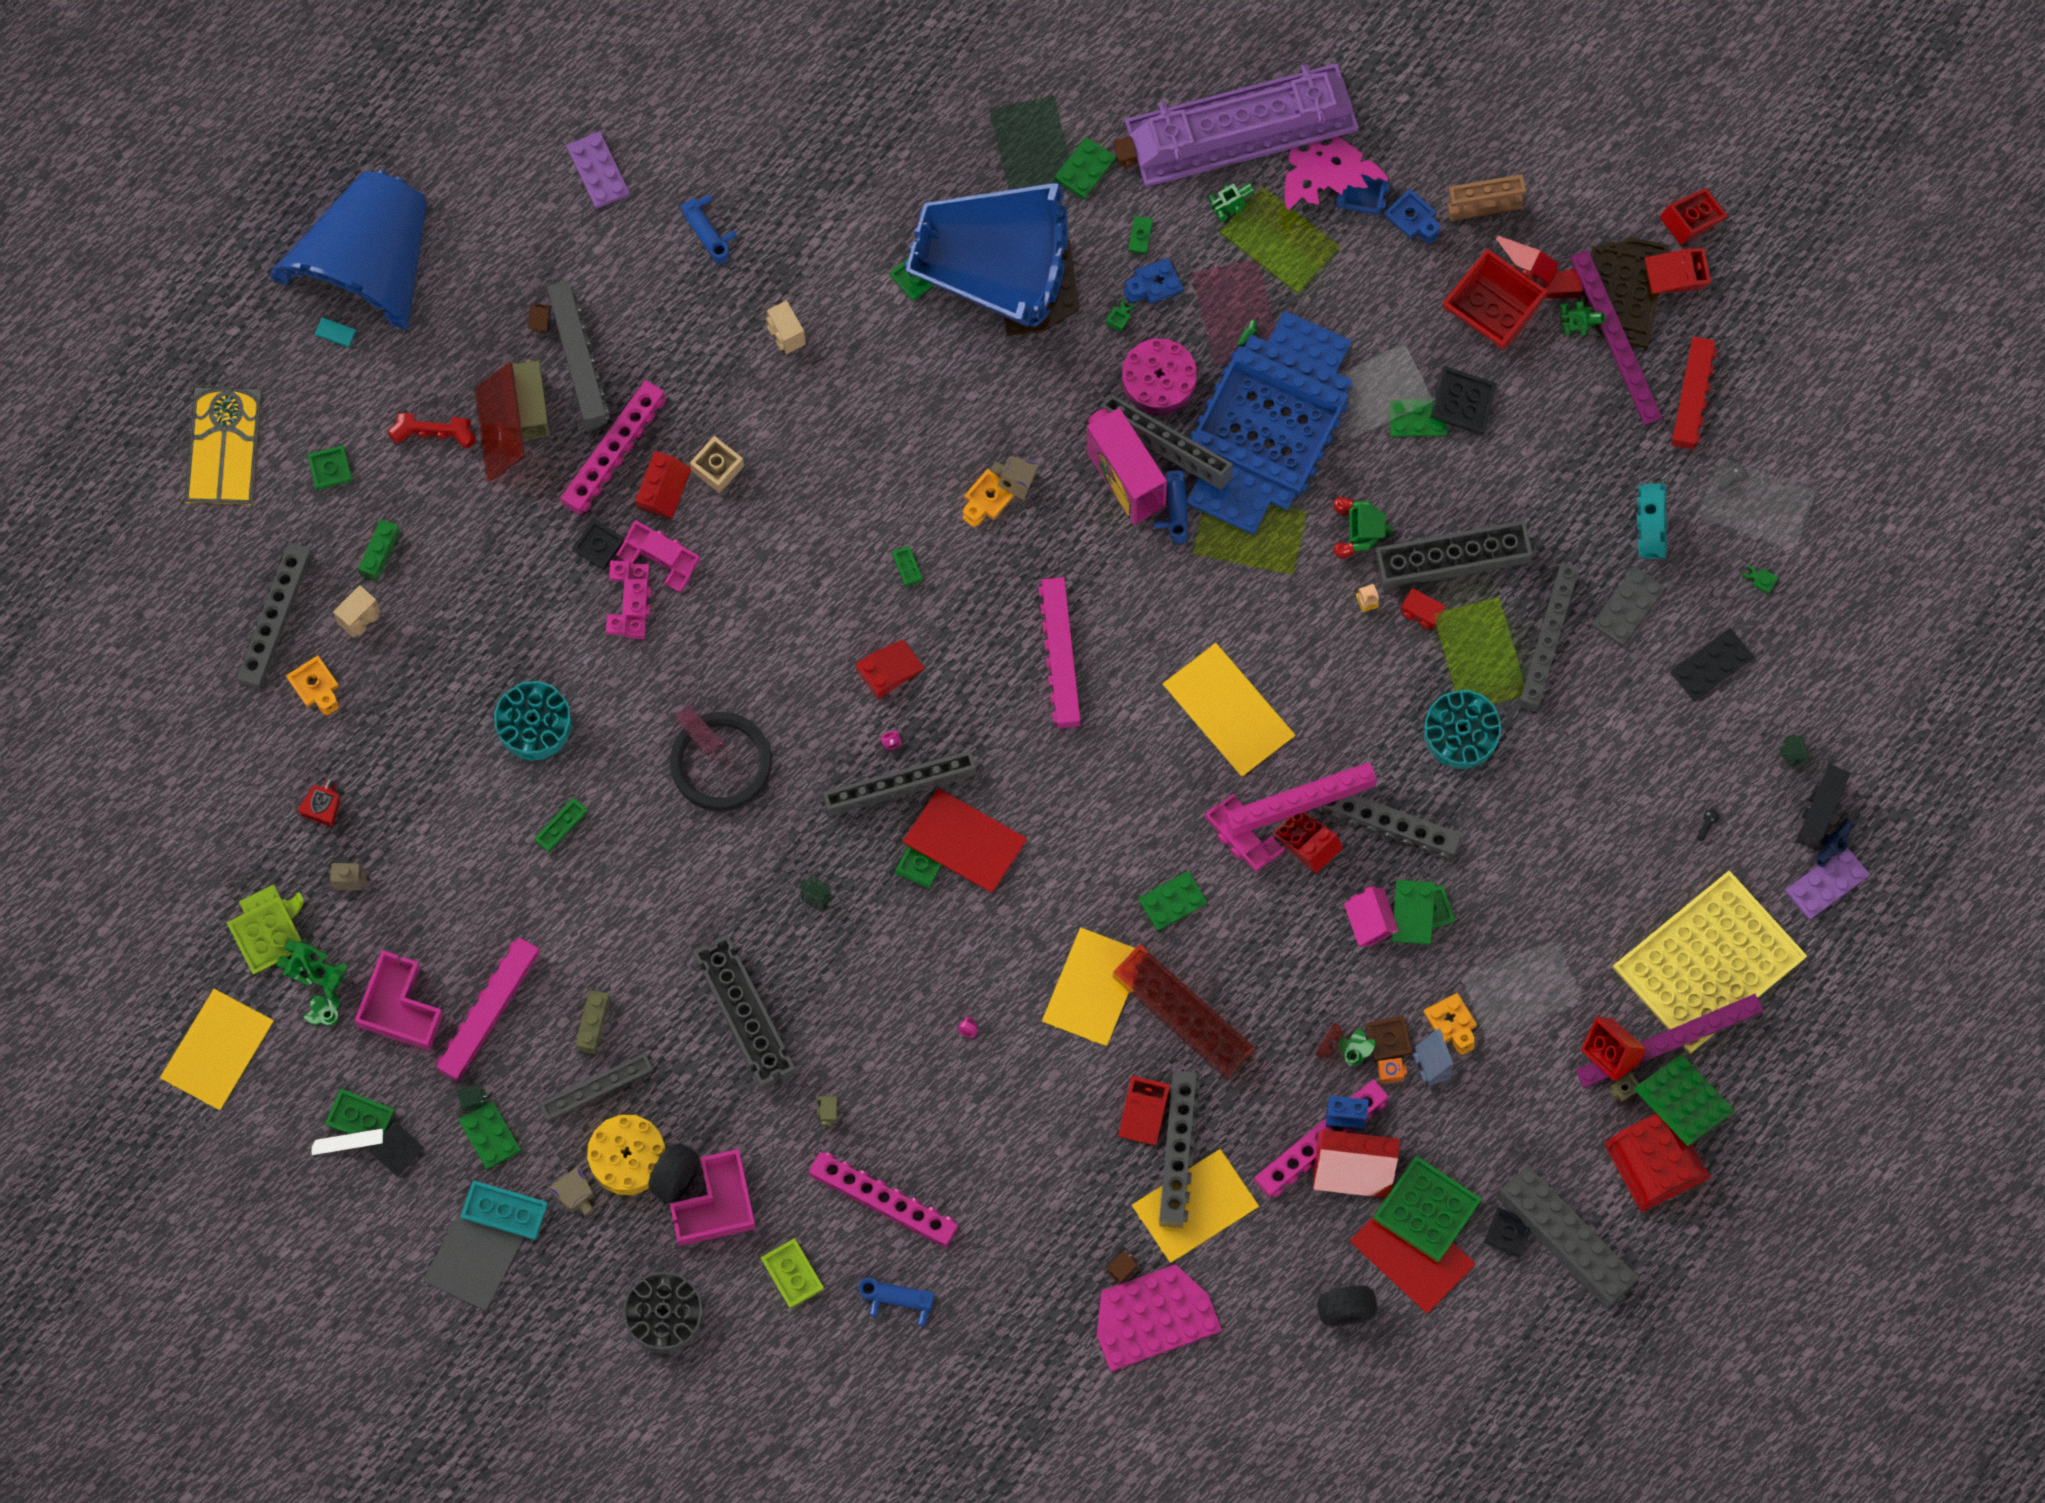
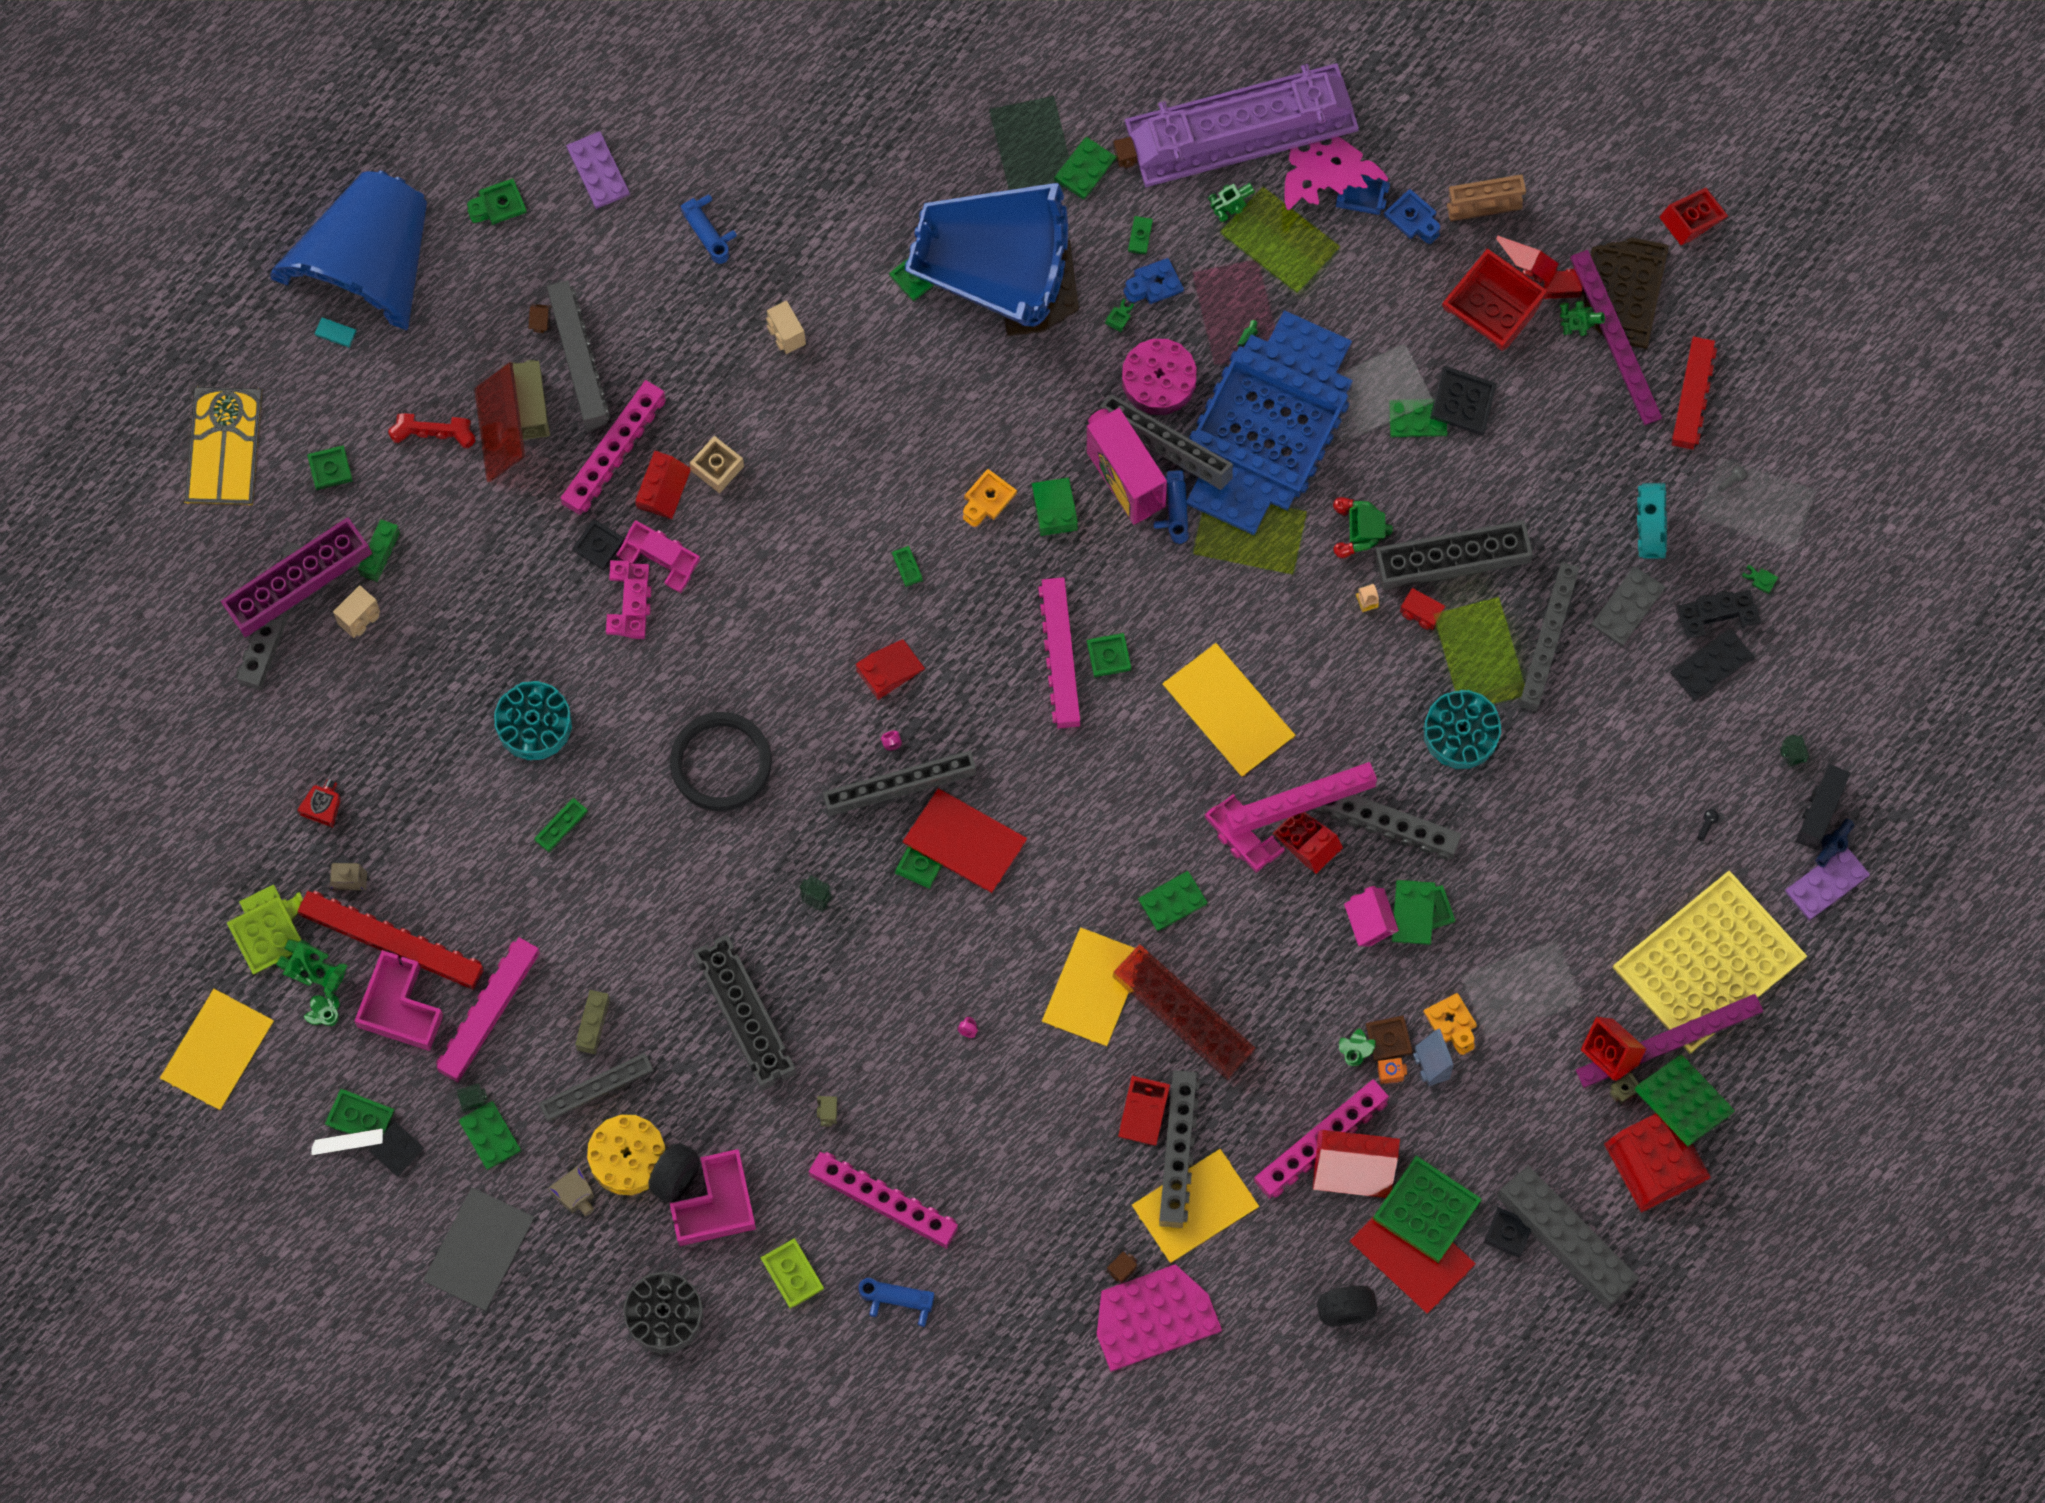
light orange plate [286,655,339,715] -> none
teal plate [460,1180,548,1241] -> none
clear pink plate [675,705,723,756] -> none
dark tan torso [991,456,1039,500] -> none
clear red plate [1316,1022,1343,1059] -> none
blue panel [1326,1096,1369,1131] -> none
red slope [1644,247,1711,294] -> none
none -> magenta brick [220,517,372,638]
none -> red brick [298,891,484,990]
none -> green plate [467,178,527,225]
none -> green slope [1032,477,1078,536]
none -> green plate [1086,633,1131,677]
none -> black bracket [1676,590,1761,641]

